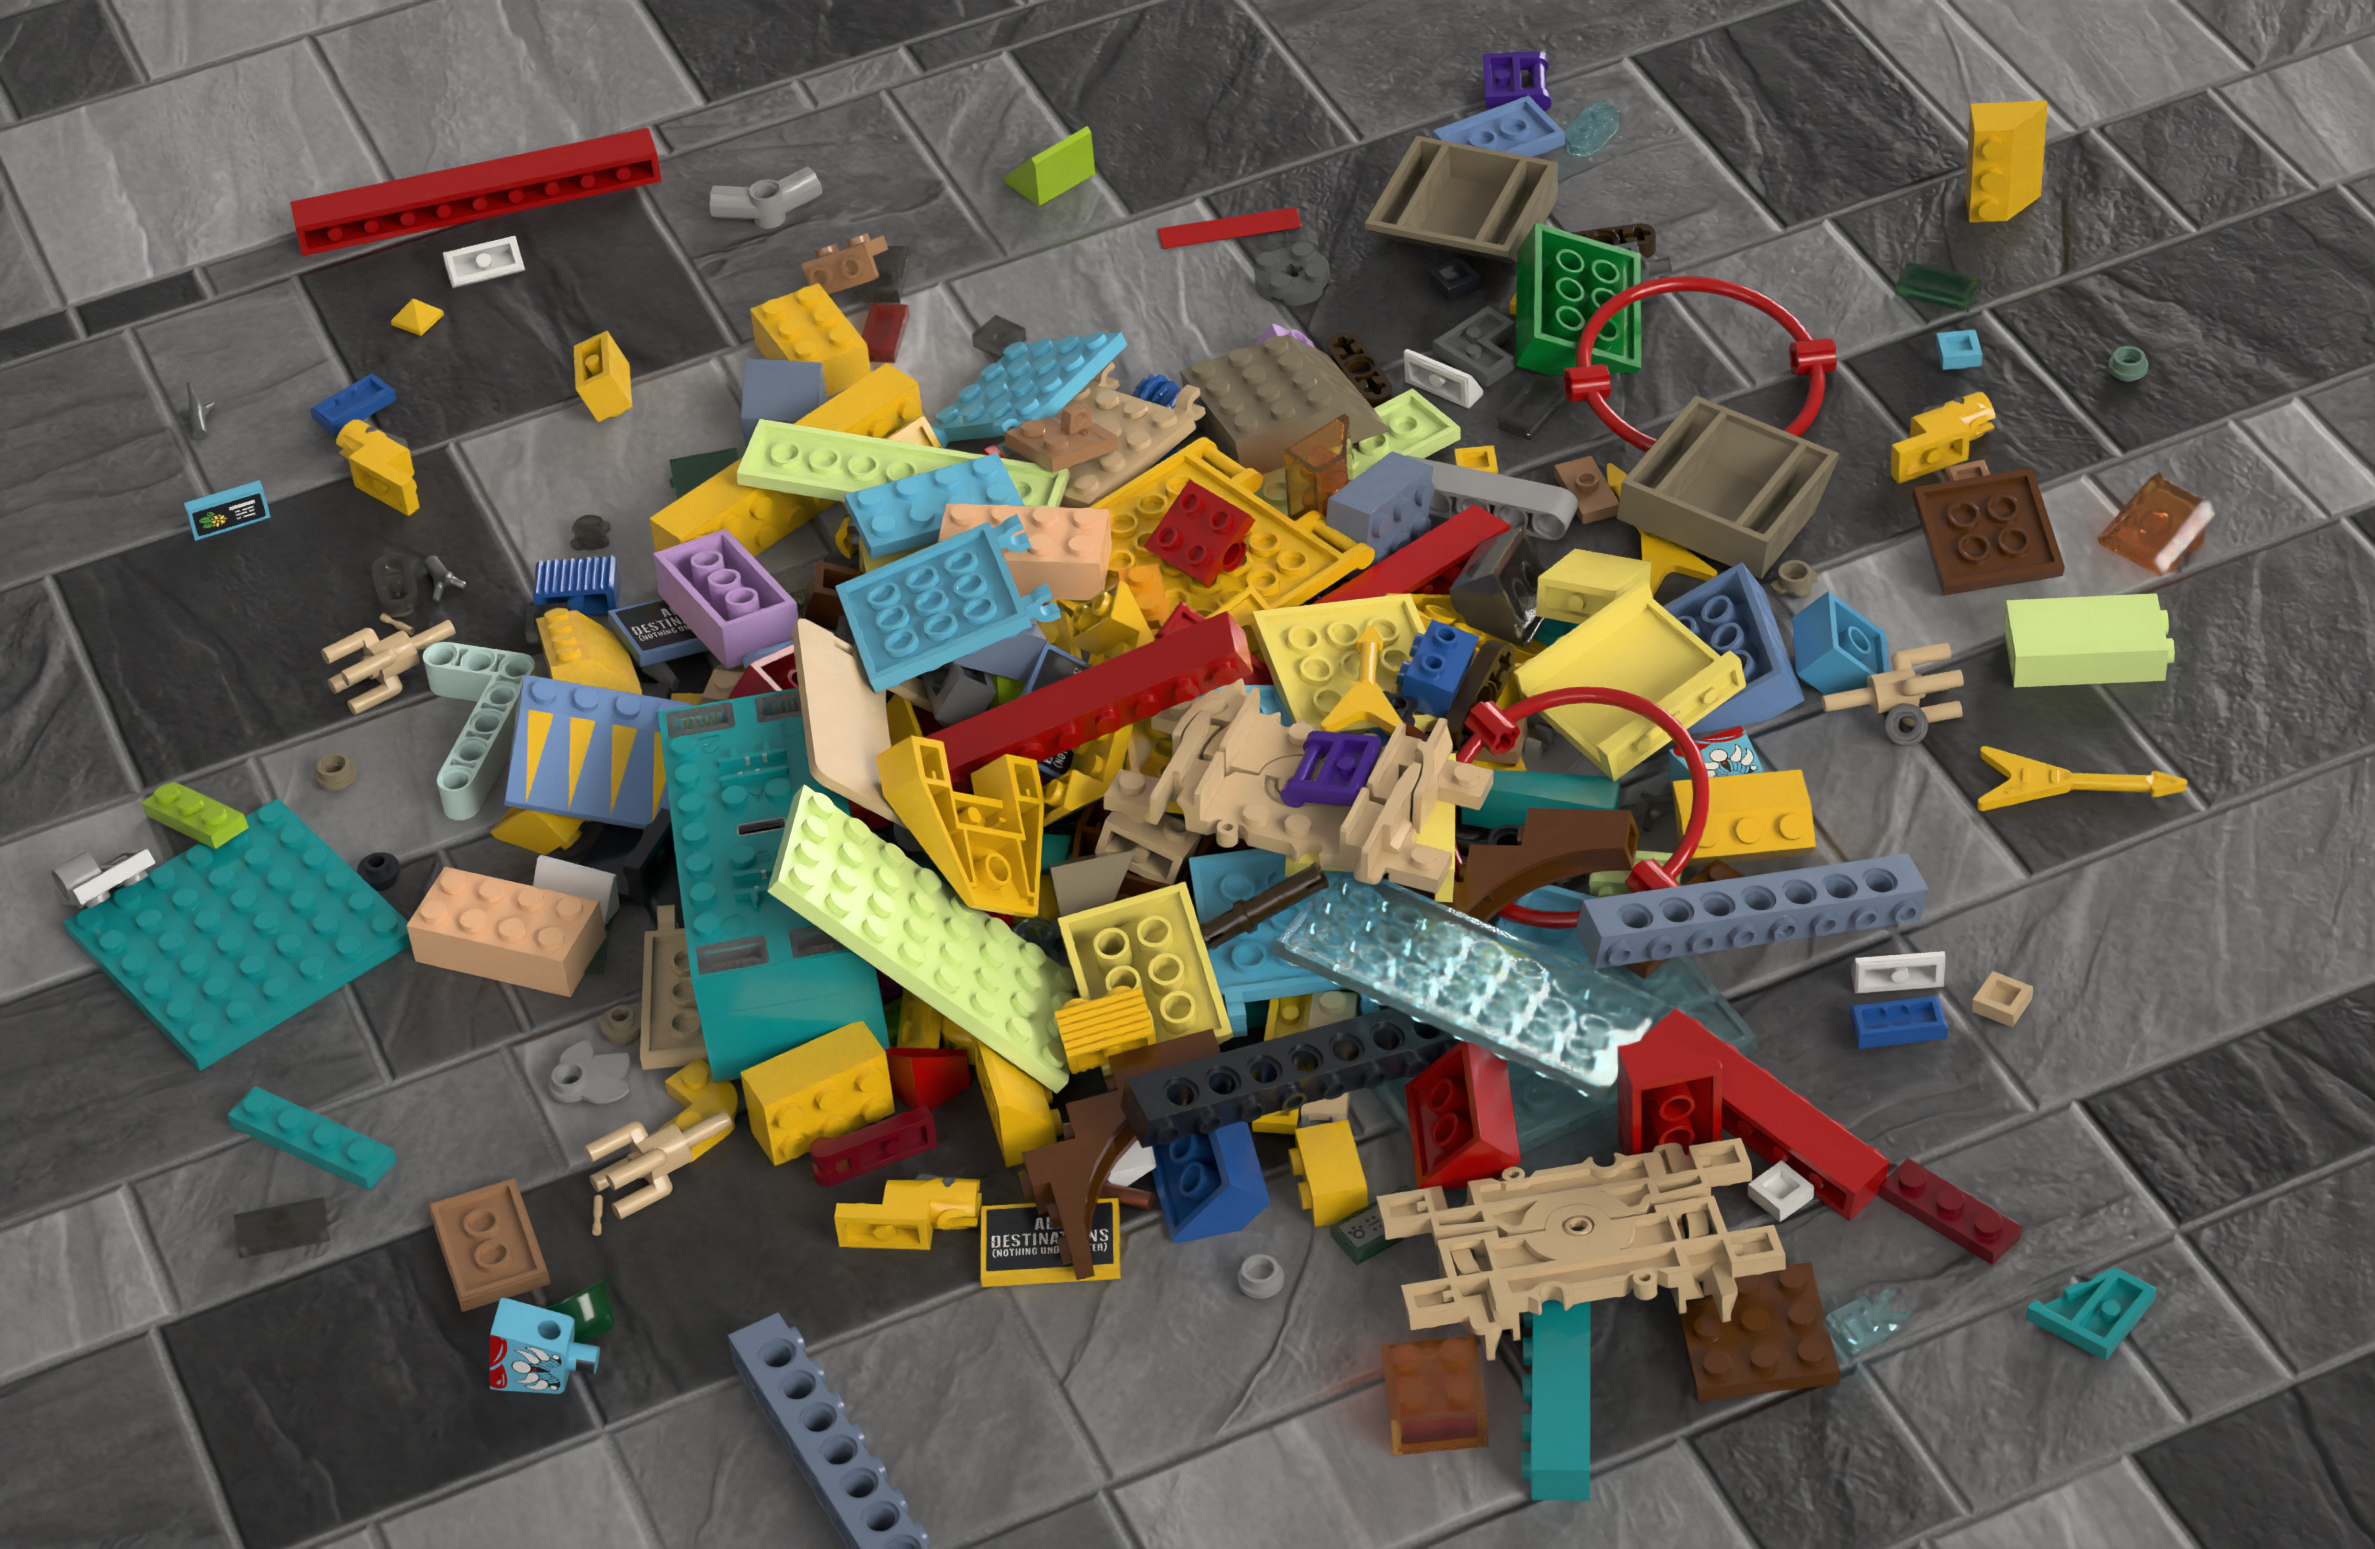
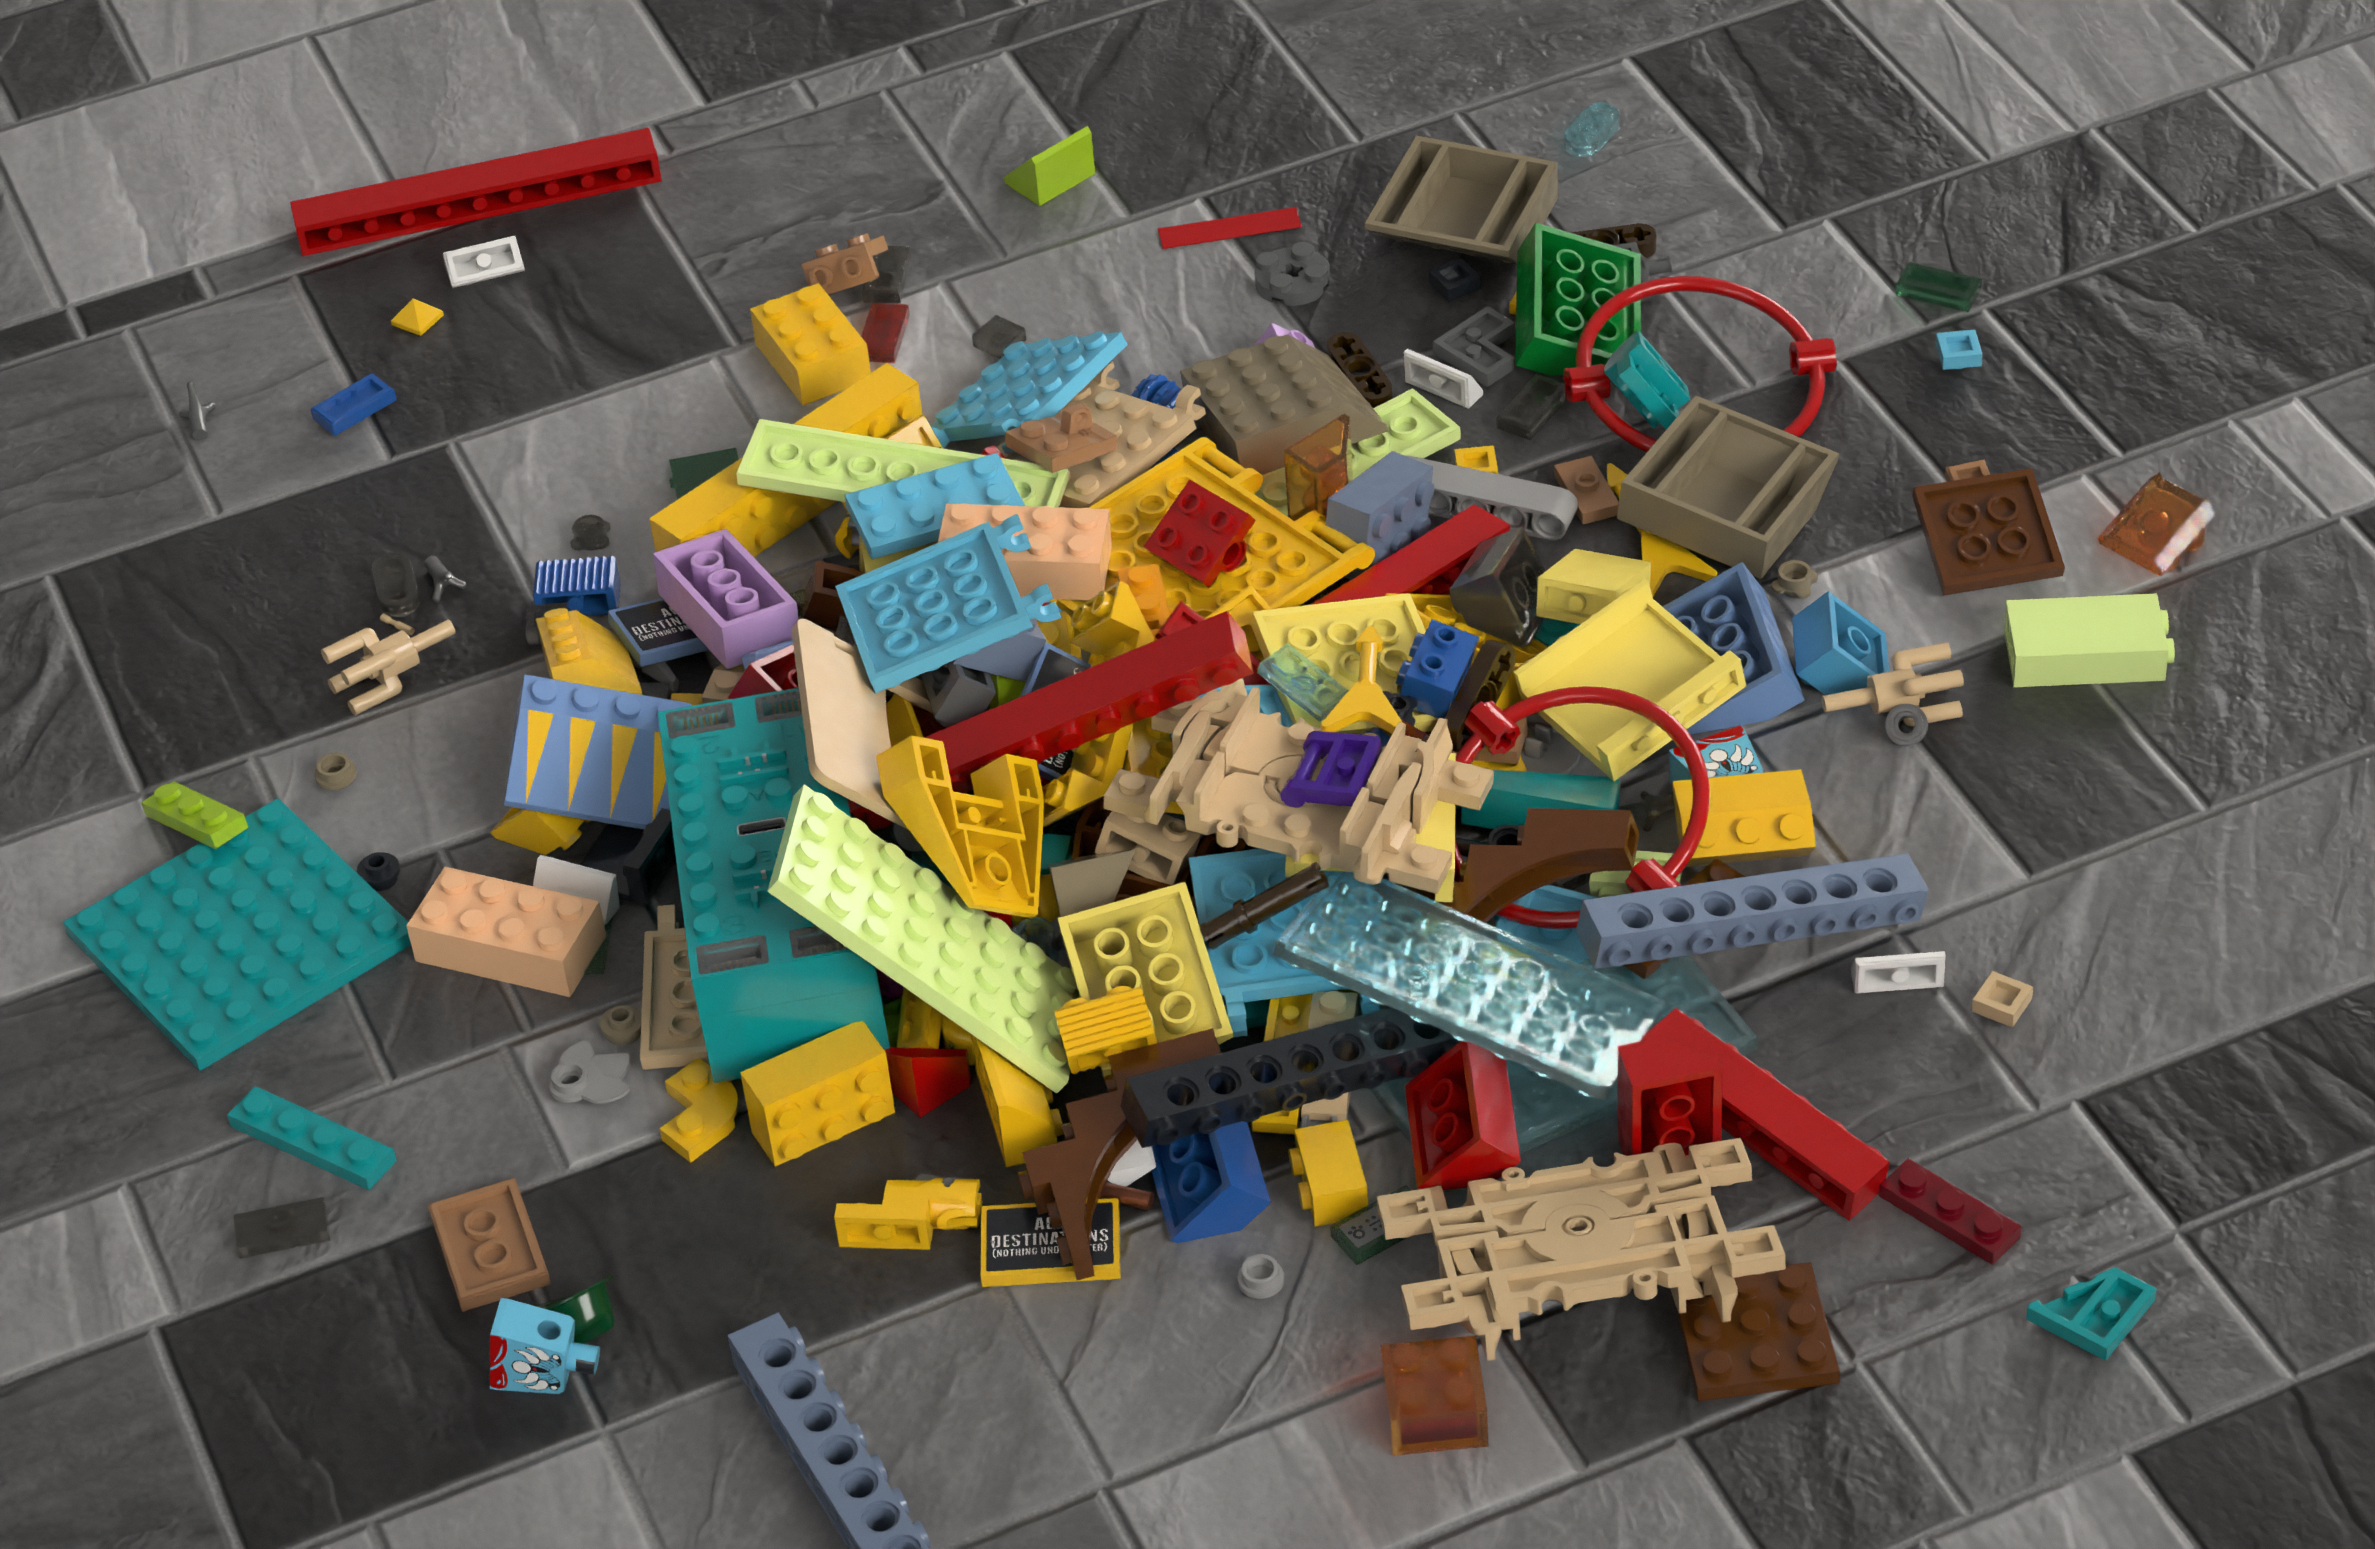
light grey plate [51,848,155,908] -> none
tile [184,480,271,541] -> none
yellow plate [336,419,420,516] -> none
light aqua beam [422,642,538,821] -> none
yellow brick [574,331,632,422] -> none
tan plant [584,1110,732,1220] -> none
tan piece [592,1195,603,1236] -> none
light grey piece [709,166,823,229] -> none
sand blue slope [741,358,828,448] -> none
dark red plate [809,1105,937,1187] -> none
medium blue plate [1433,95,1566,157] -> none
dark purple plate [1483,51,1552,111] -> none
teal brick [1521,1300,1591,1501] -> none
white plate [1748,1160,1814,1222] -> none
clear light blue plate [1823,1289,1911,1360] -> none
blue plate [1849,995,1948,1049] -> none
yellow plate [1890,391,1996,484] -> none
yellow slope [1965,100,2048,223] -> none
yellow piece [1978,746,2187,811] -> none
sand green plate [2108,346,2148,382] -> none
none -> clear light blue plate [1257,643,1349,722]
none -> teal brick [1604,330,1690,430]

